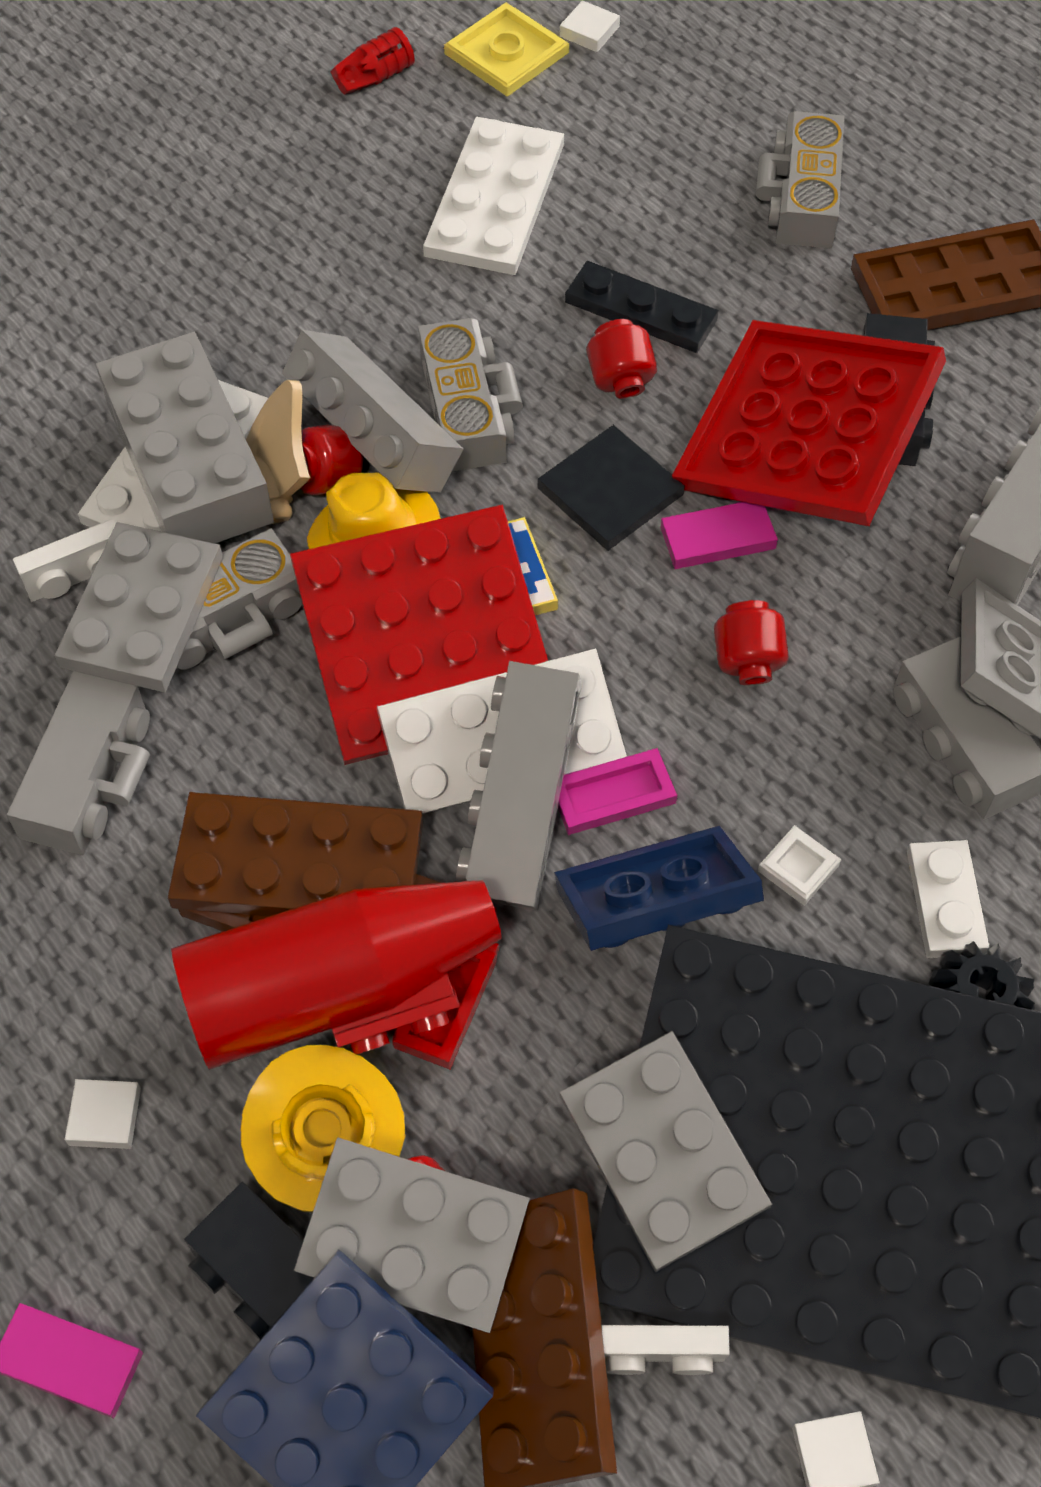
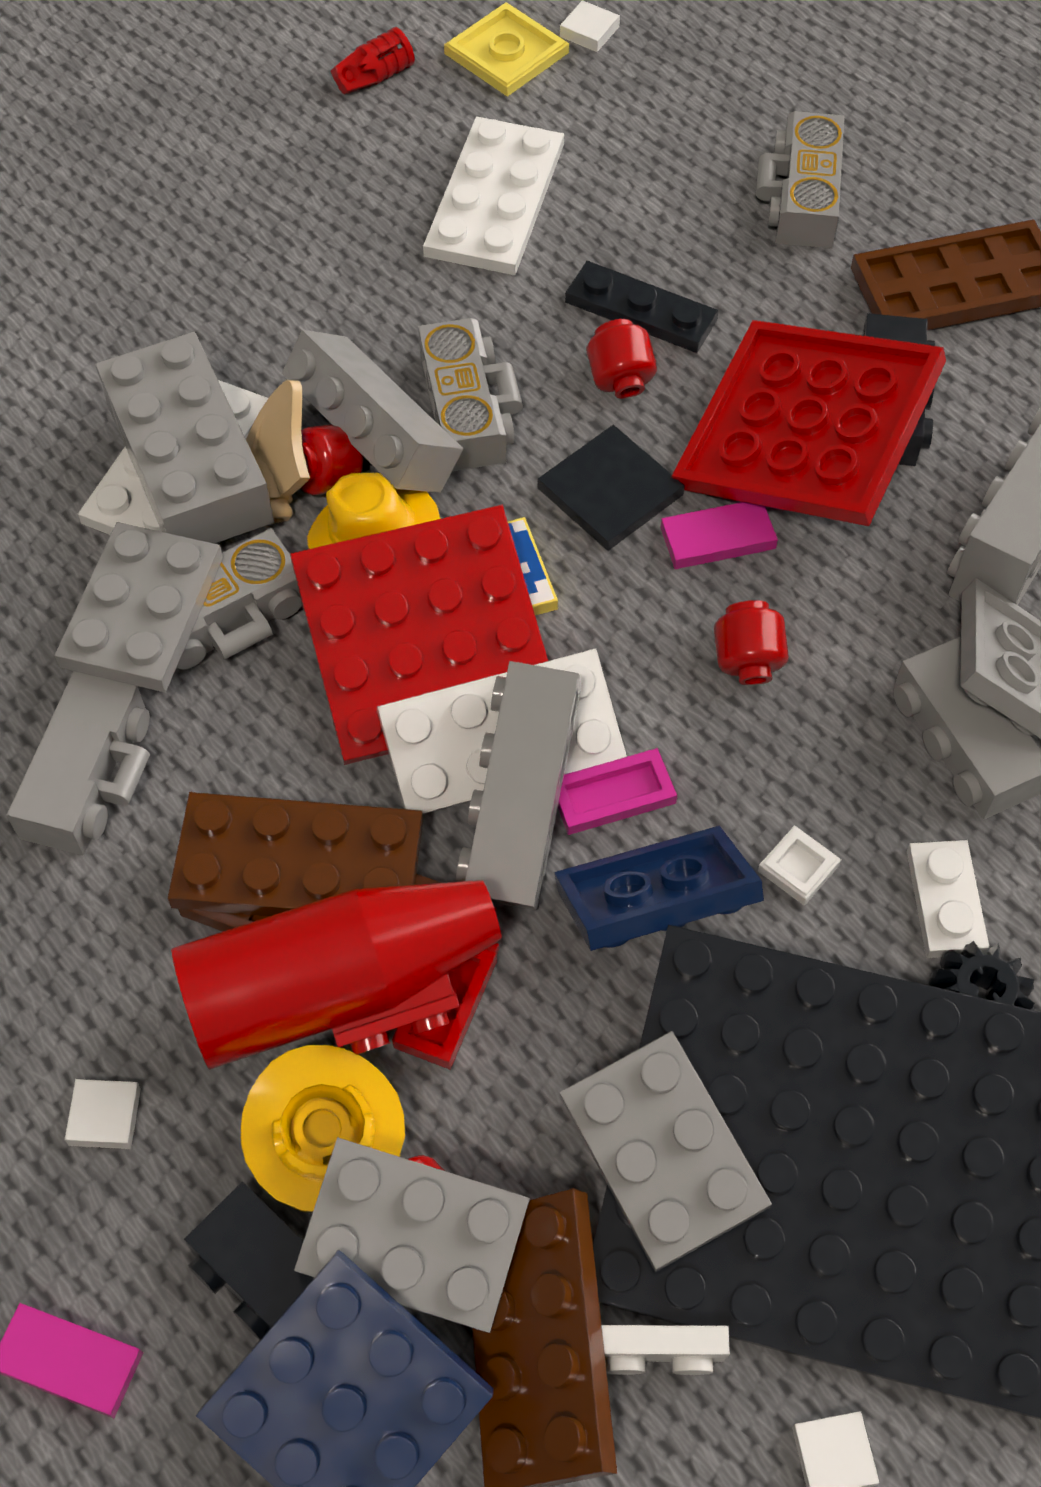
white plate [13,518,116,602] -> none

